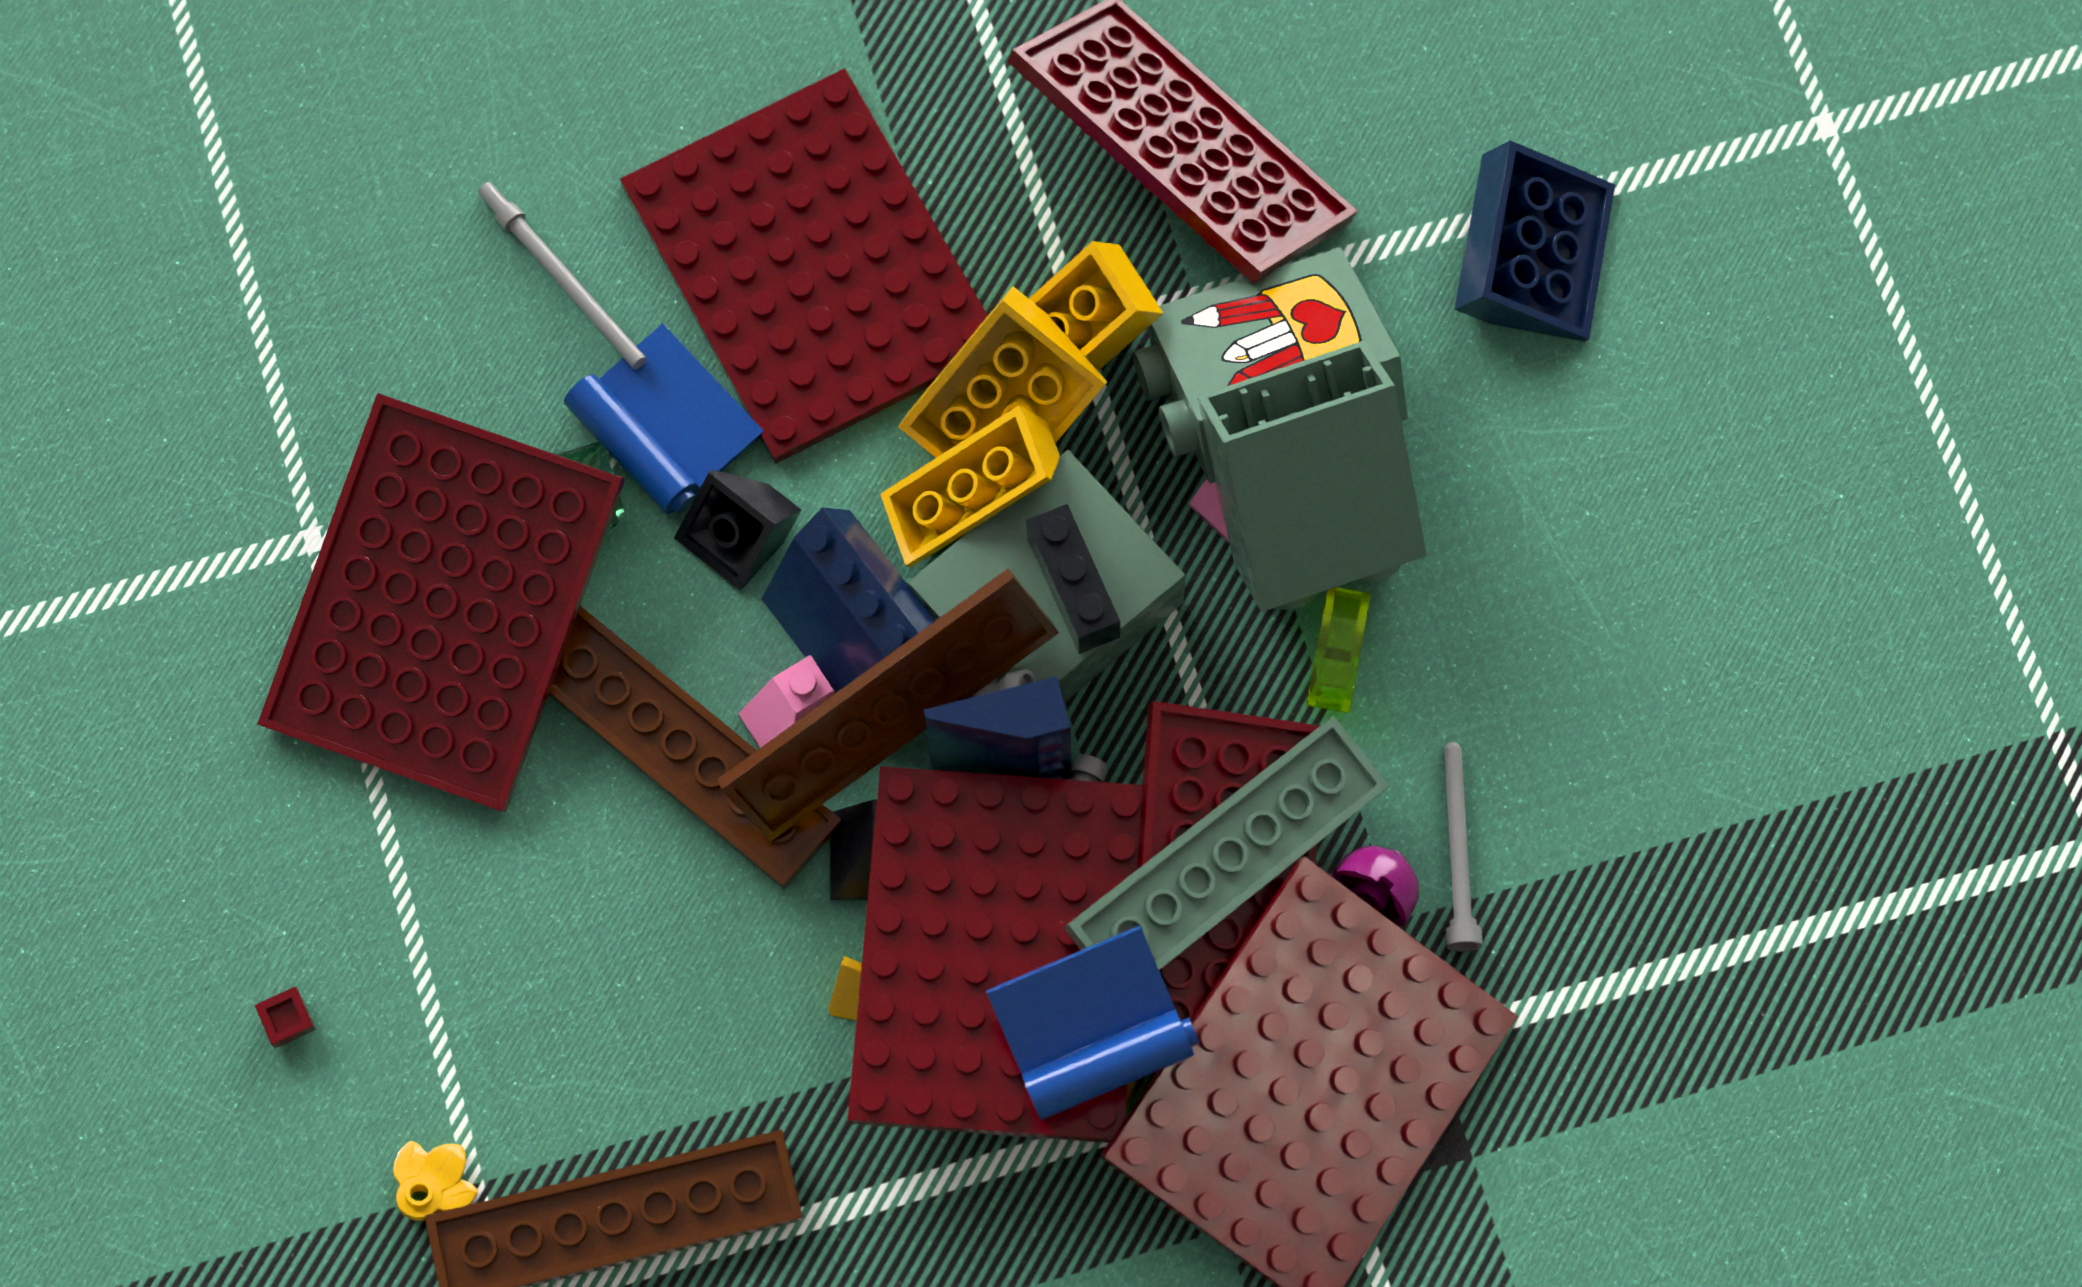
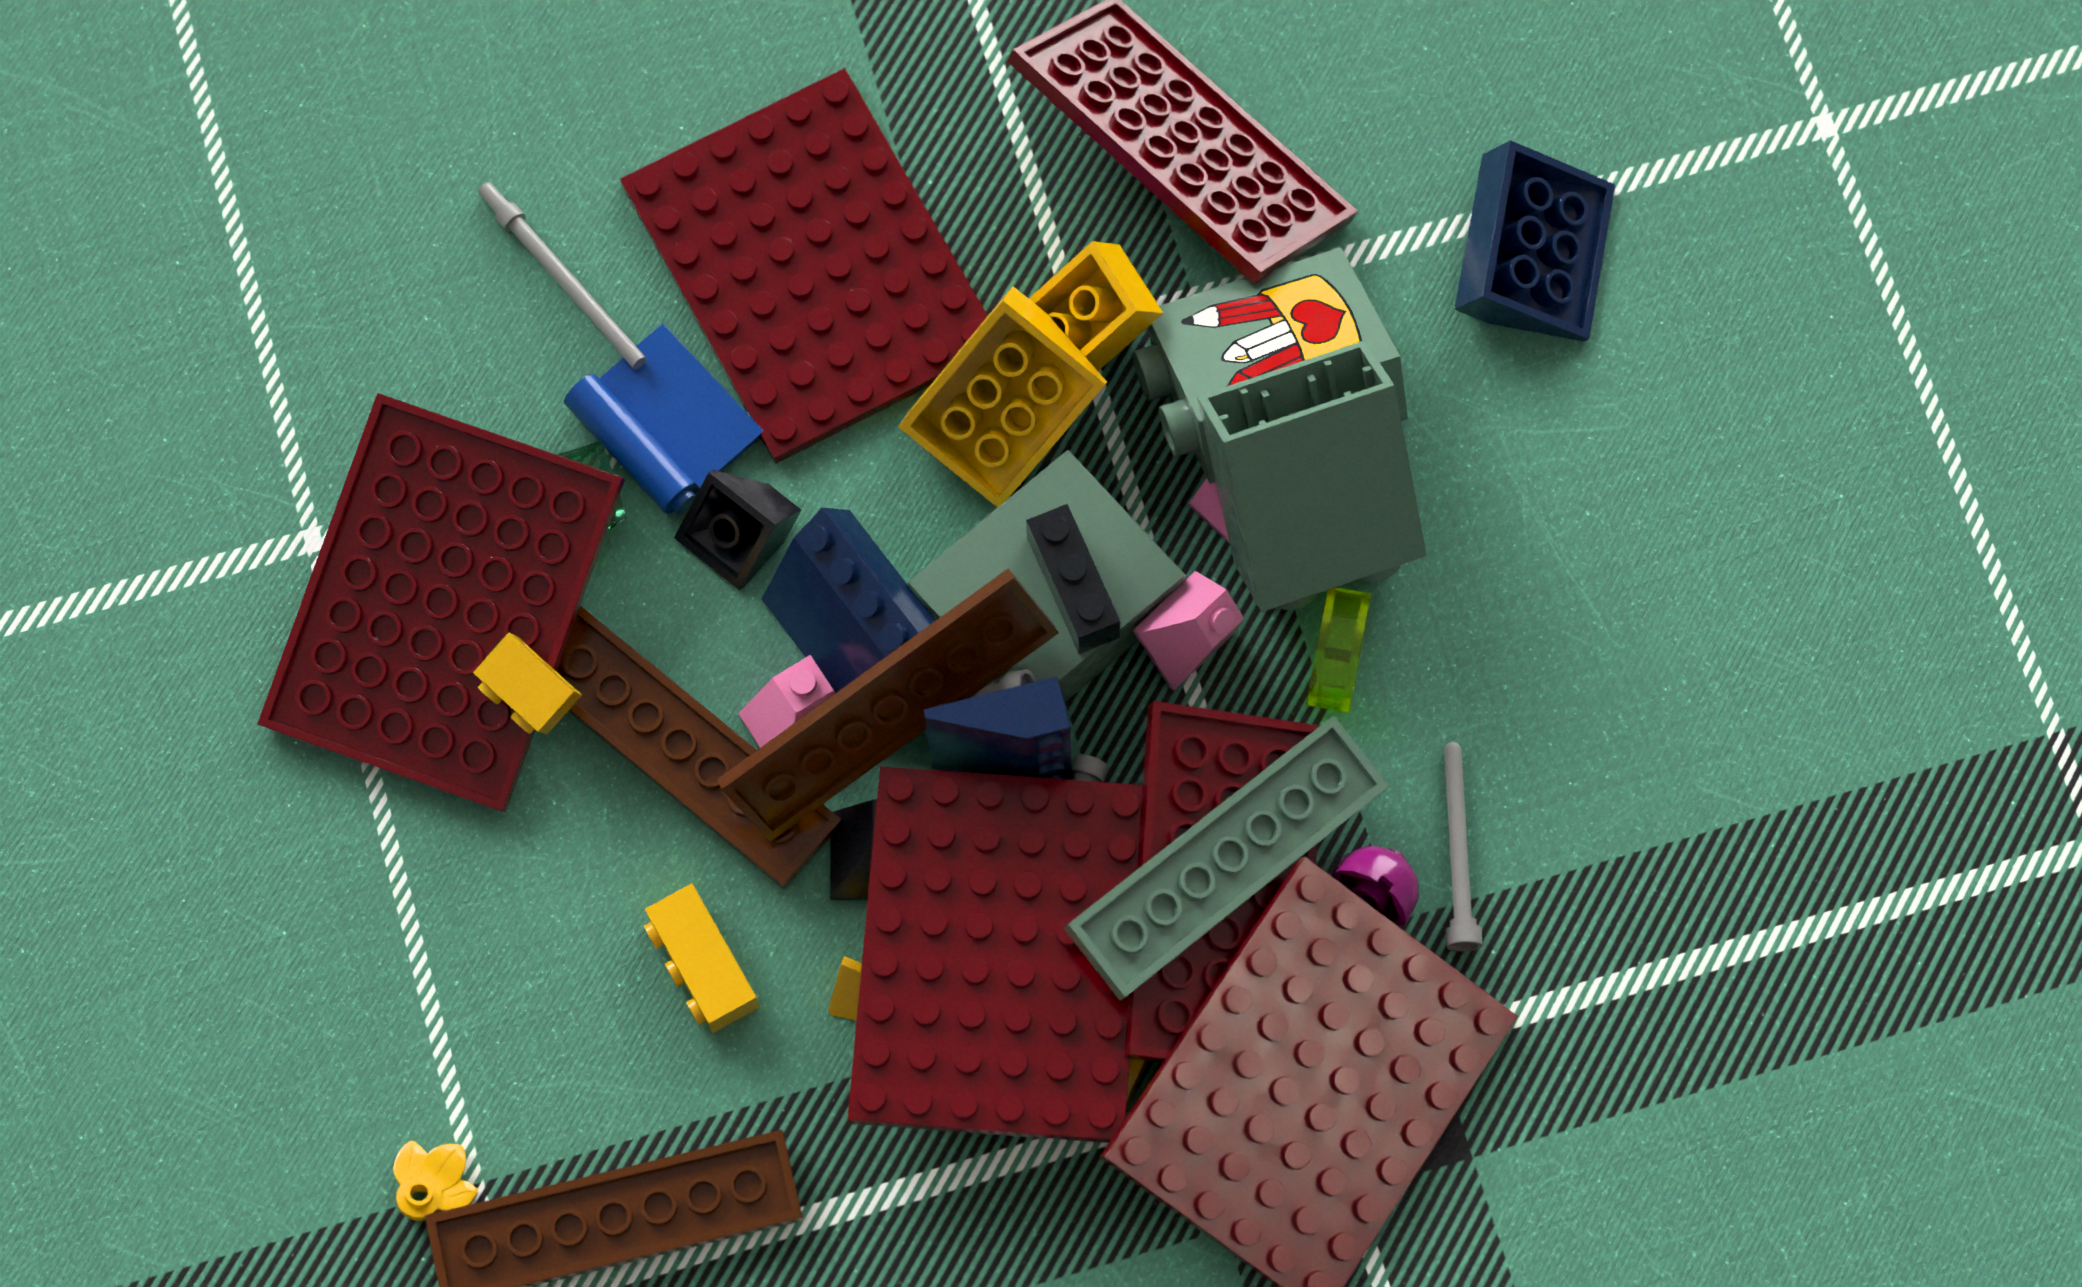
dark red plate [254,986,316,1049] -> none
yellow slope [880,405,1060,568] -> none
blue door [986,926,1200,1120] -> none
none -> yellow brick [473,632,582,735]
none -> yellow brick [643,883,760,1034]
none -> bright pink slope [1133,571,1244,691]

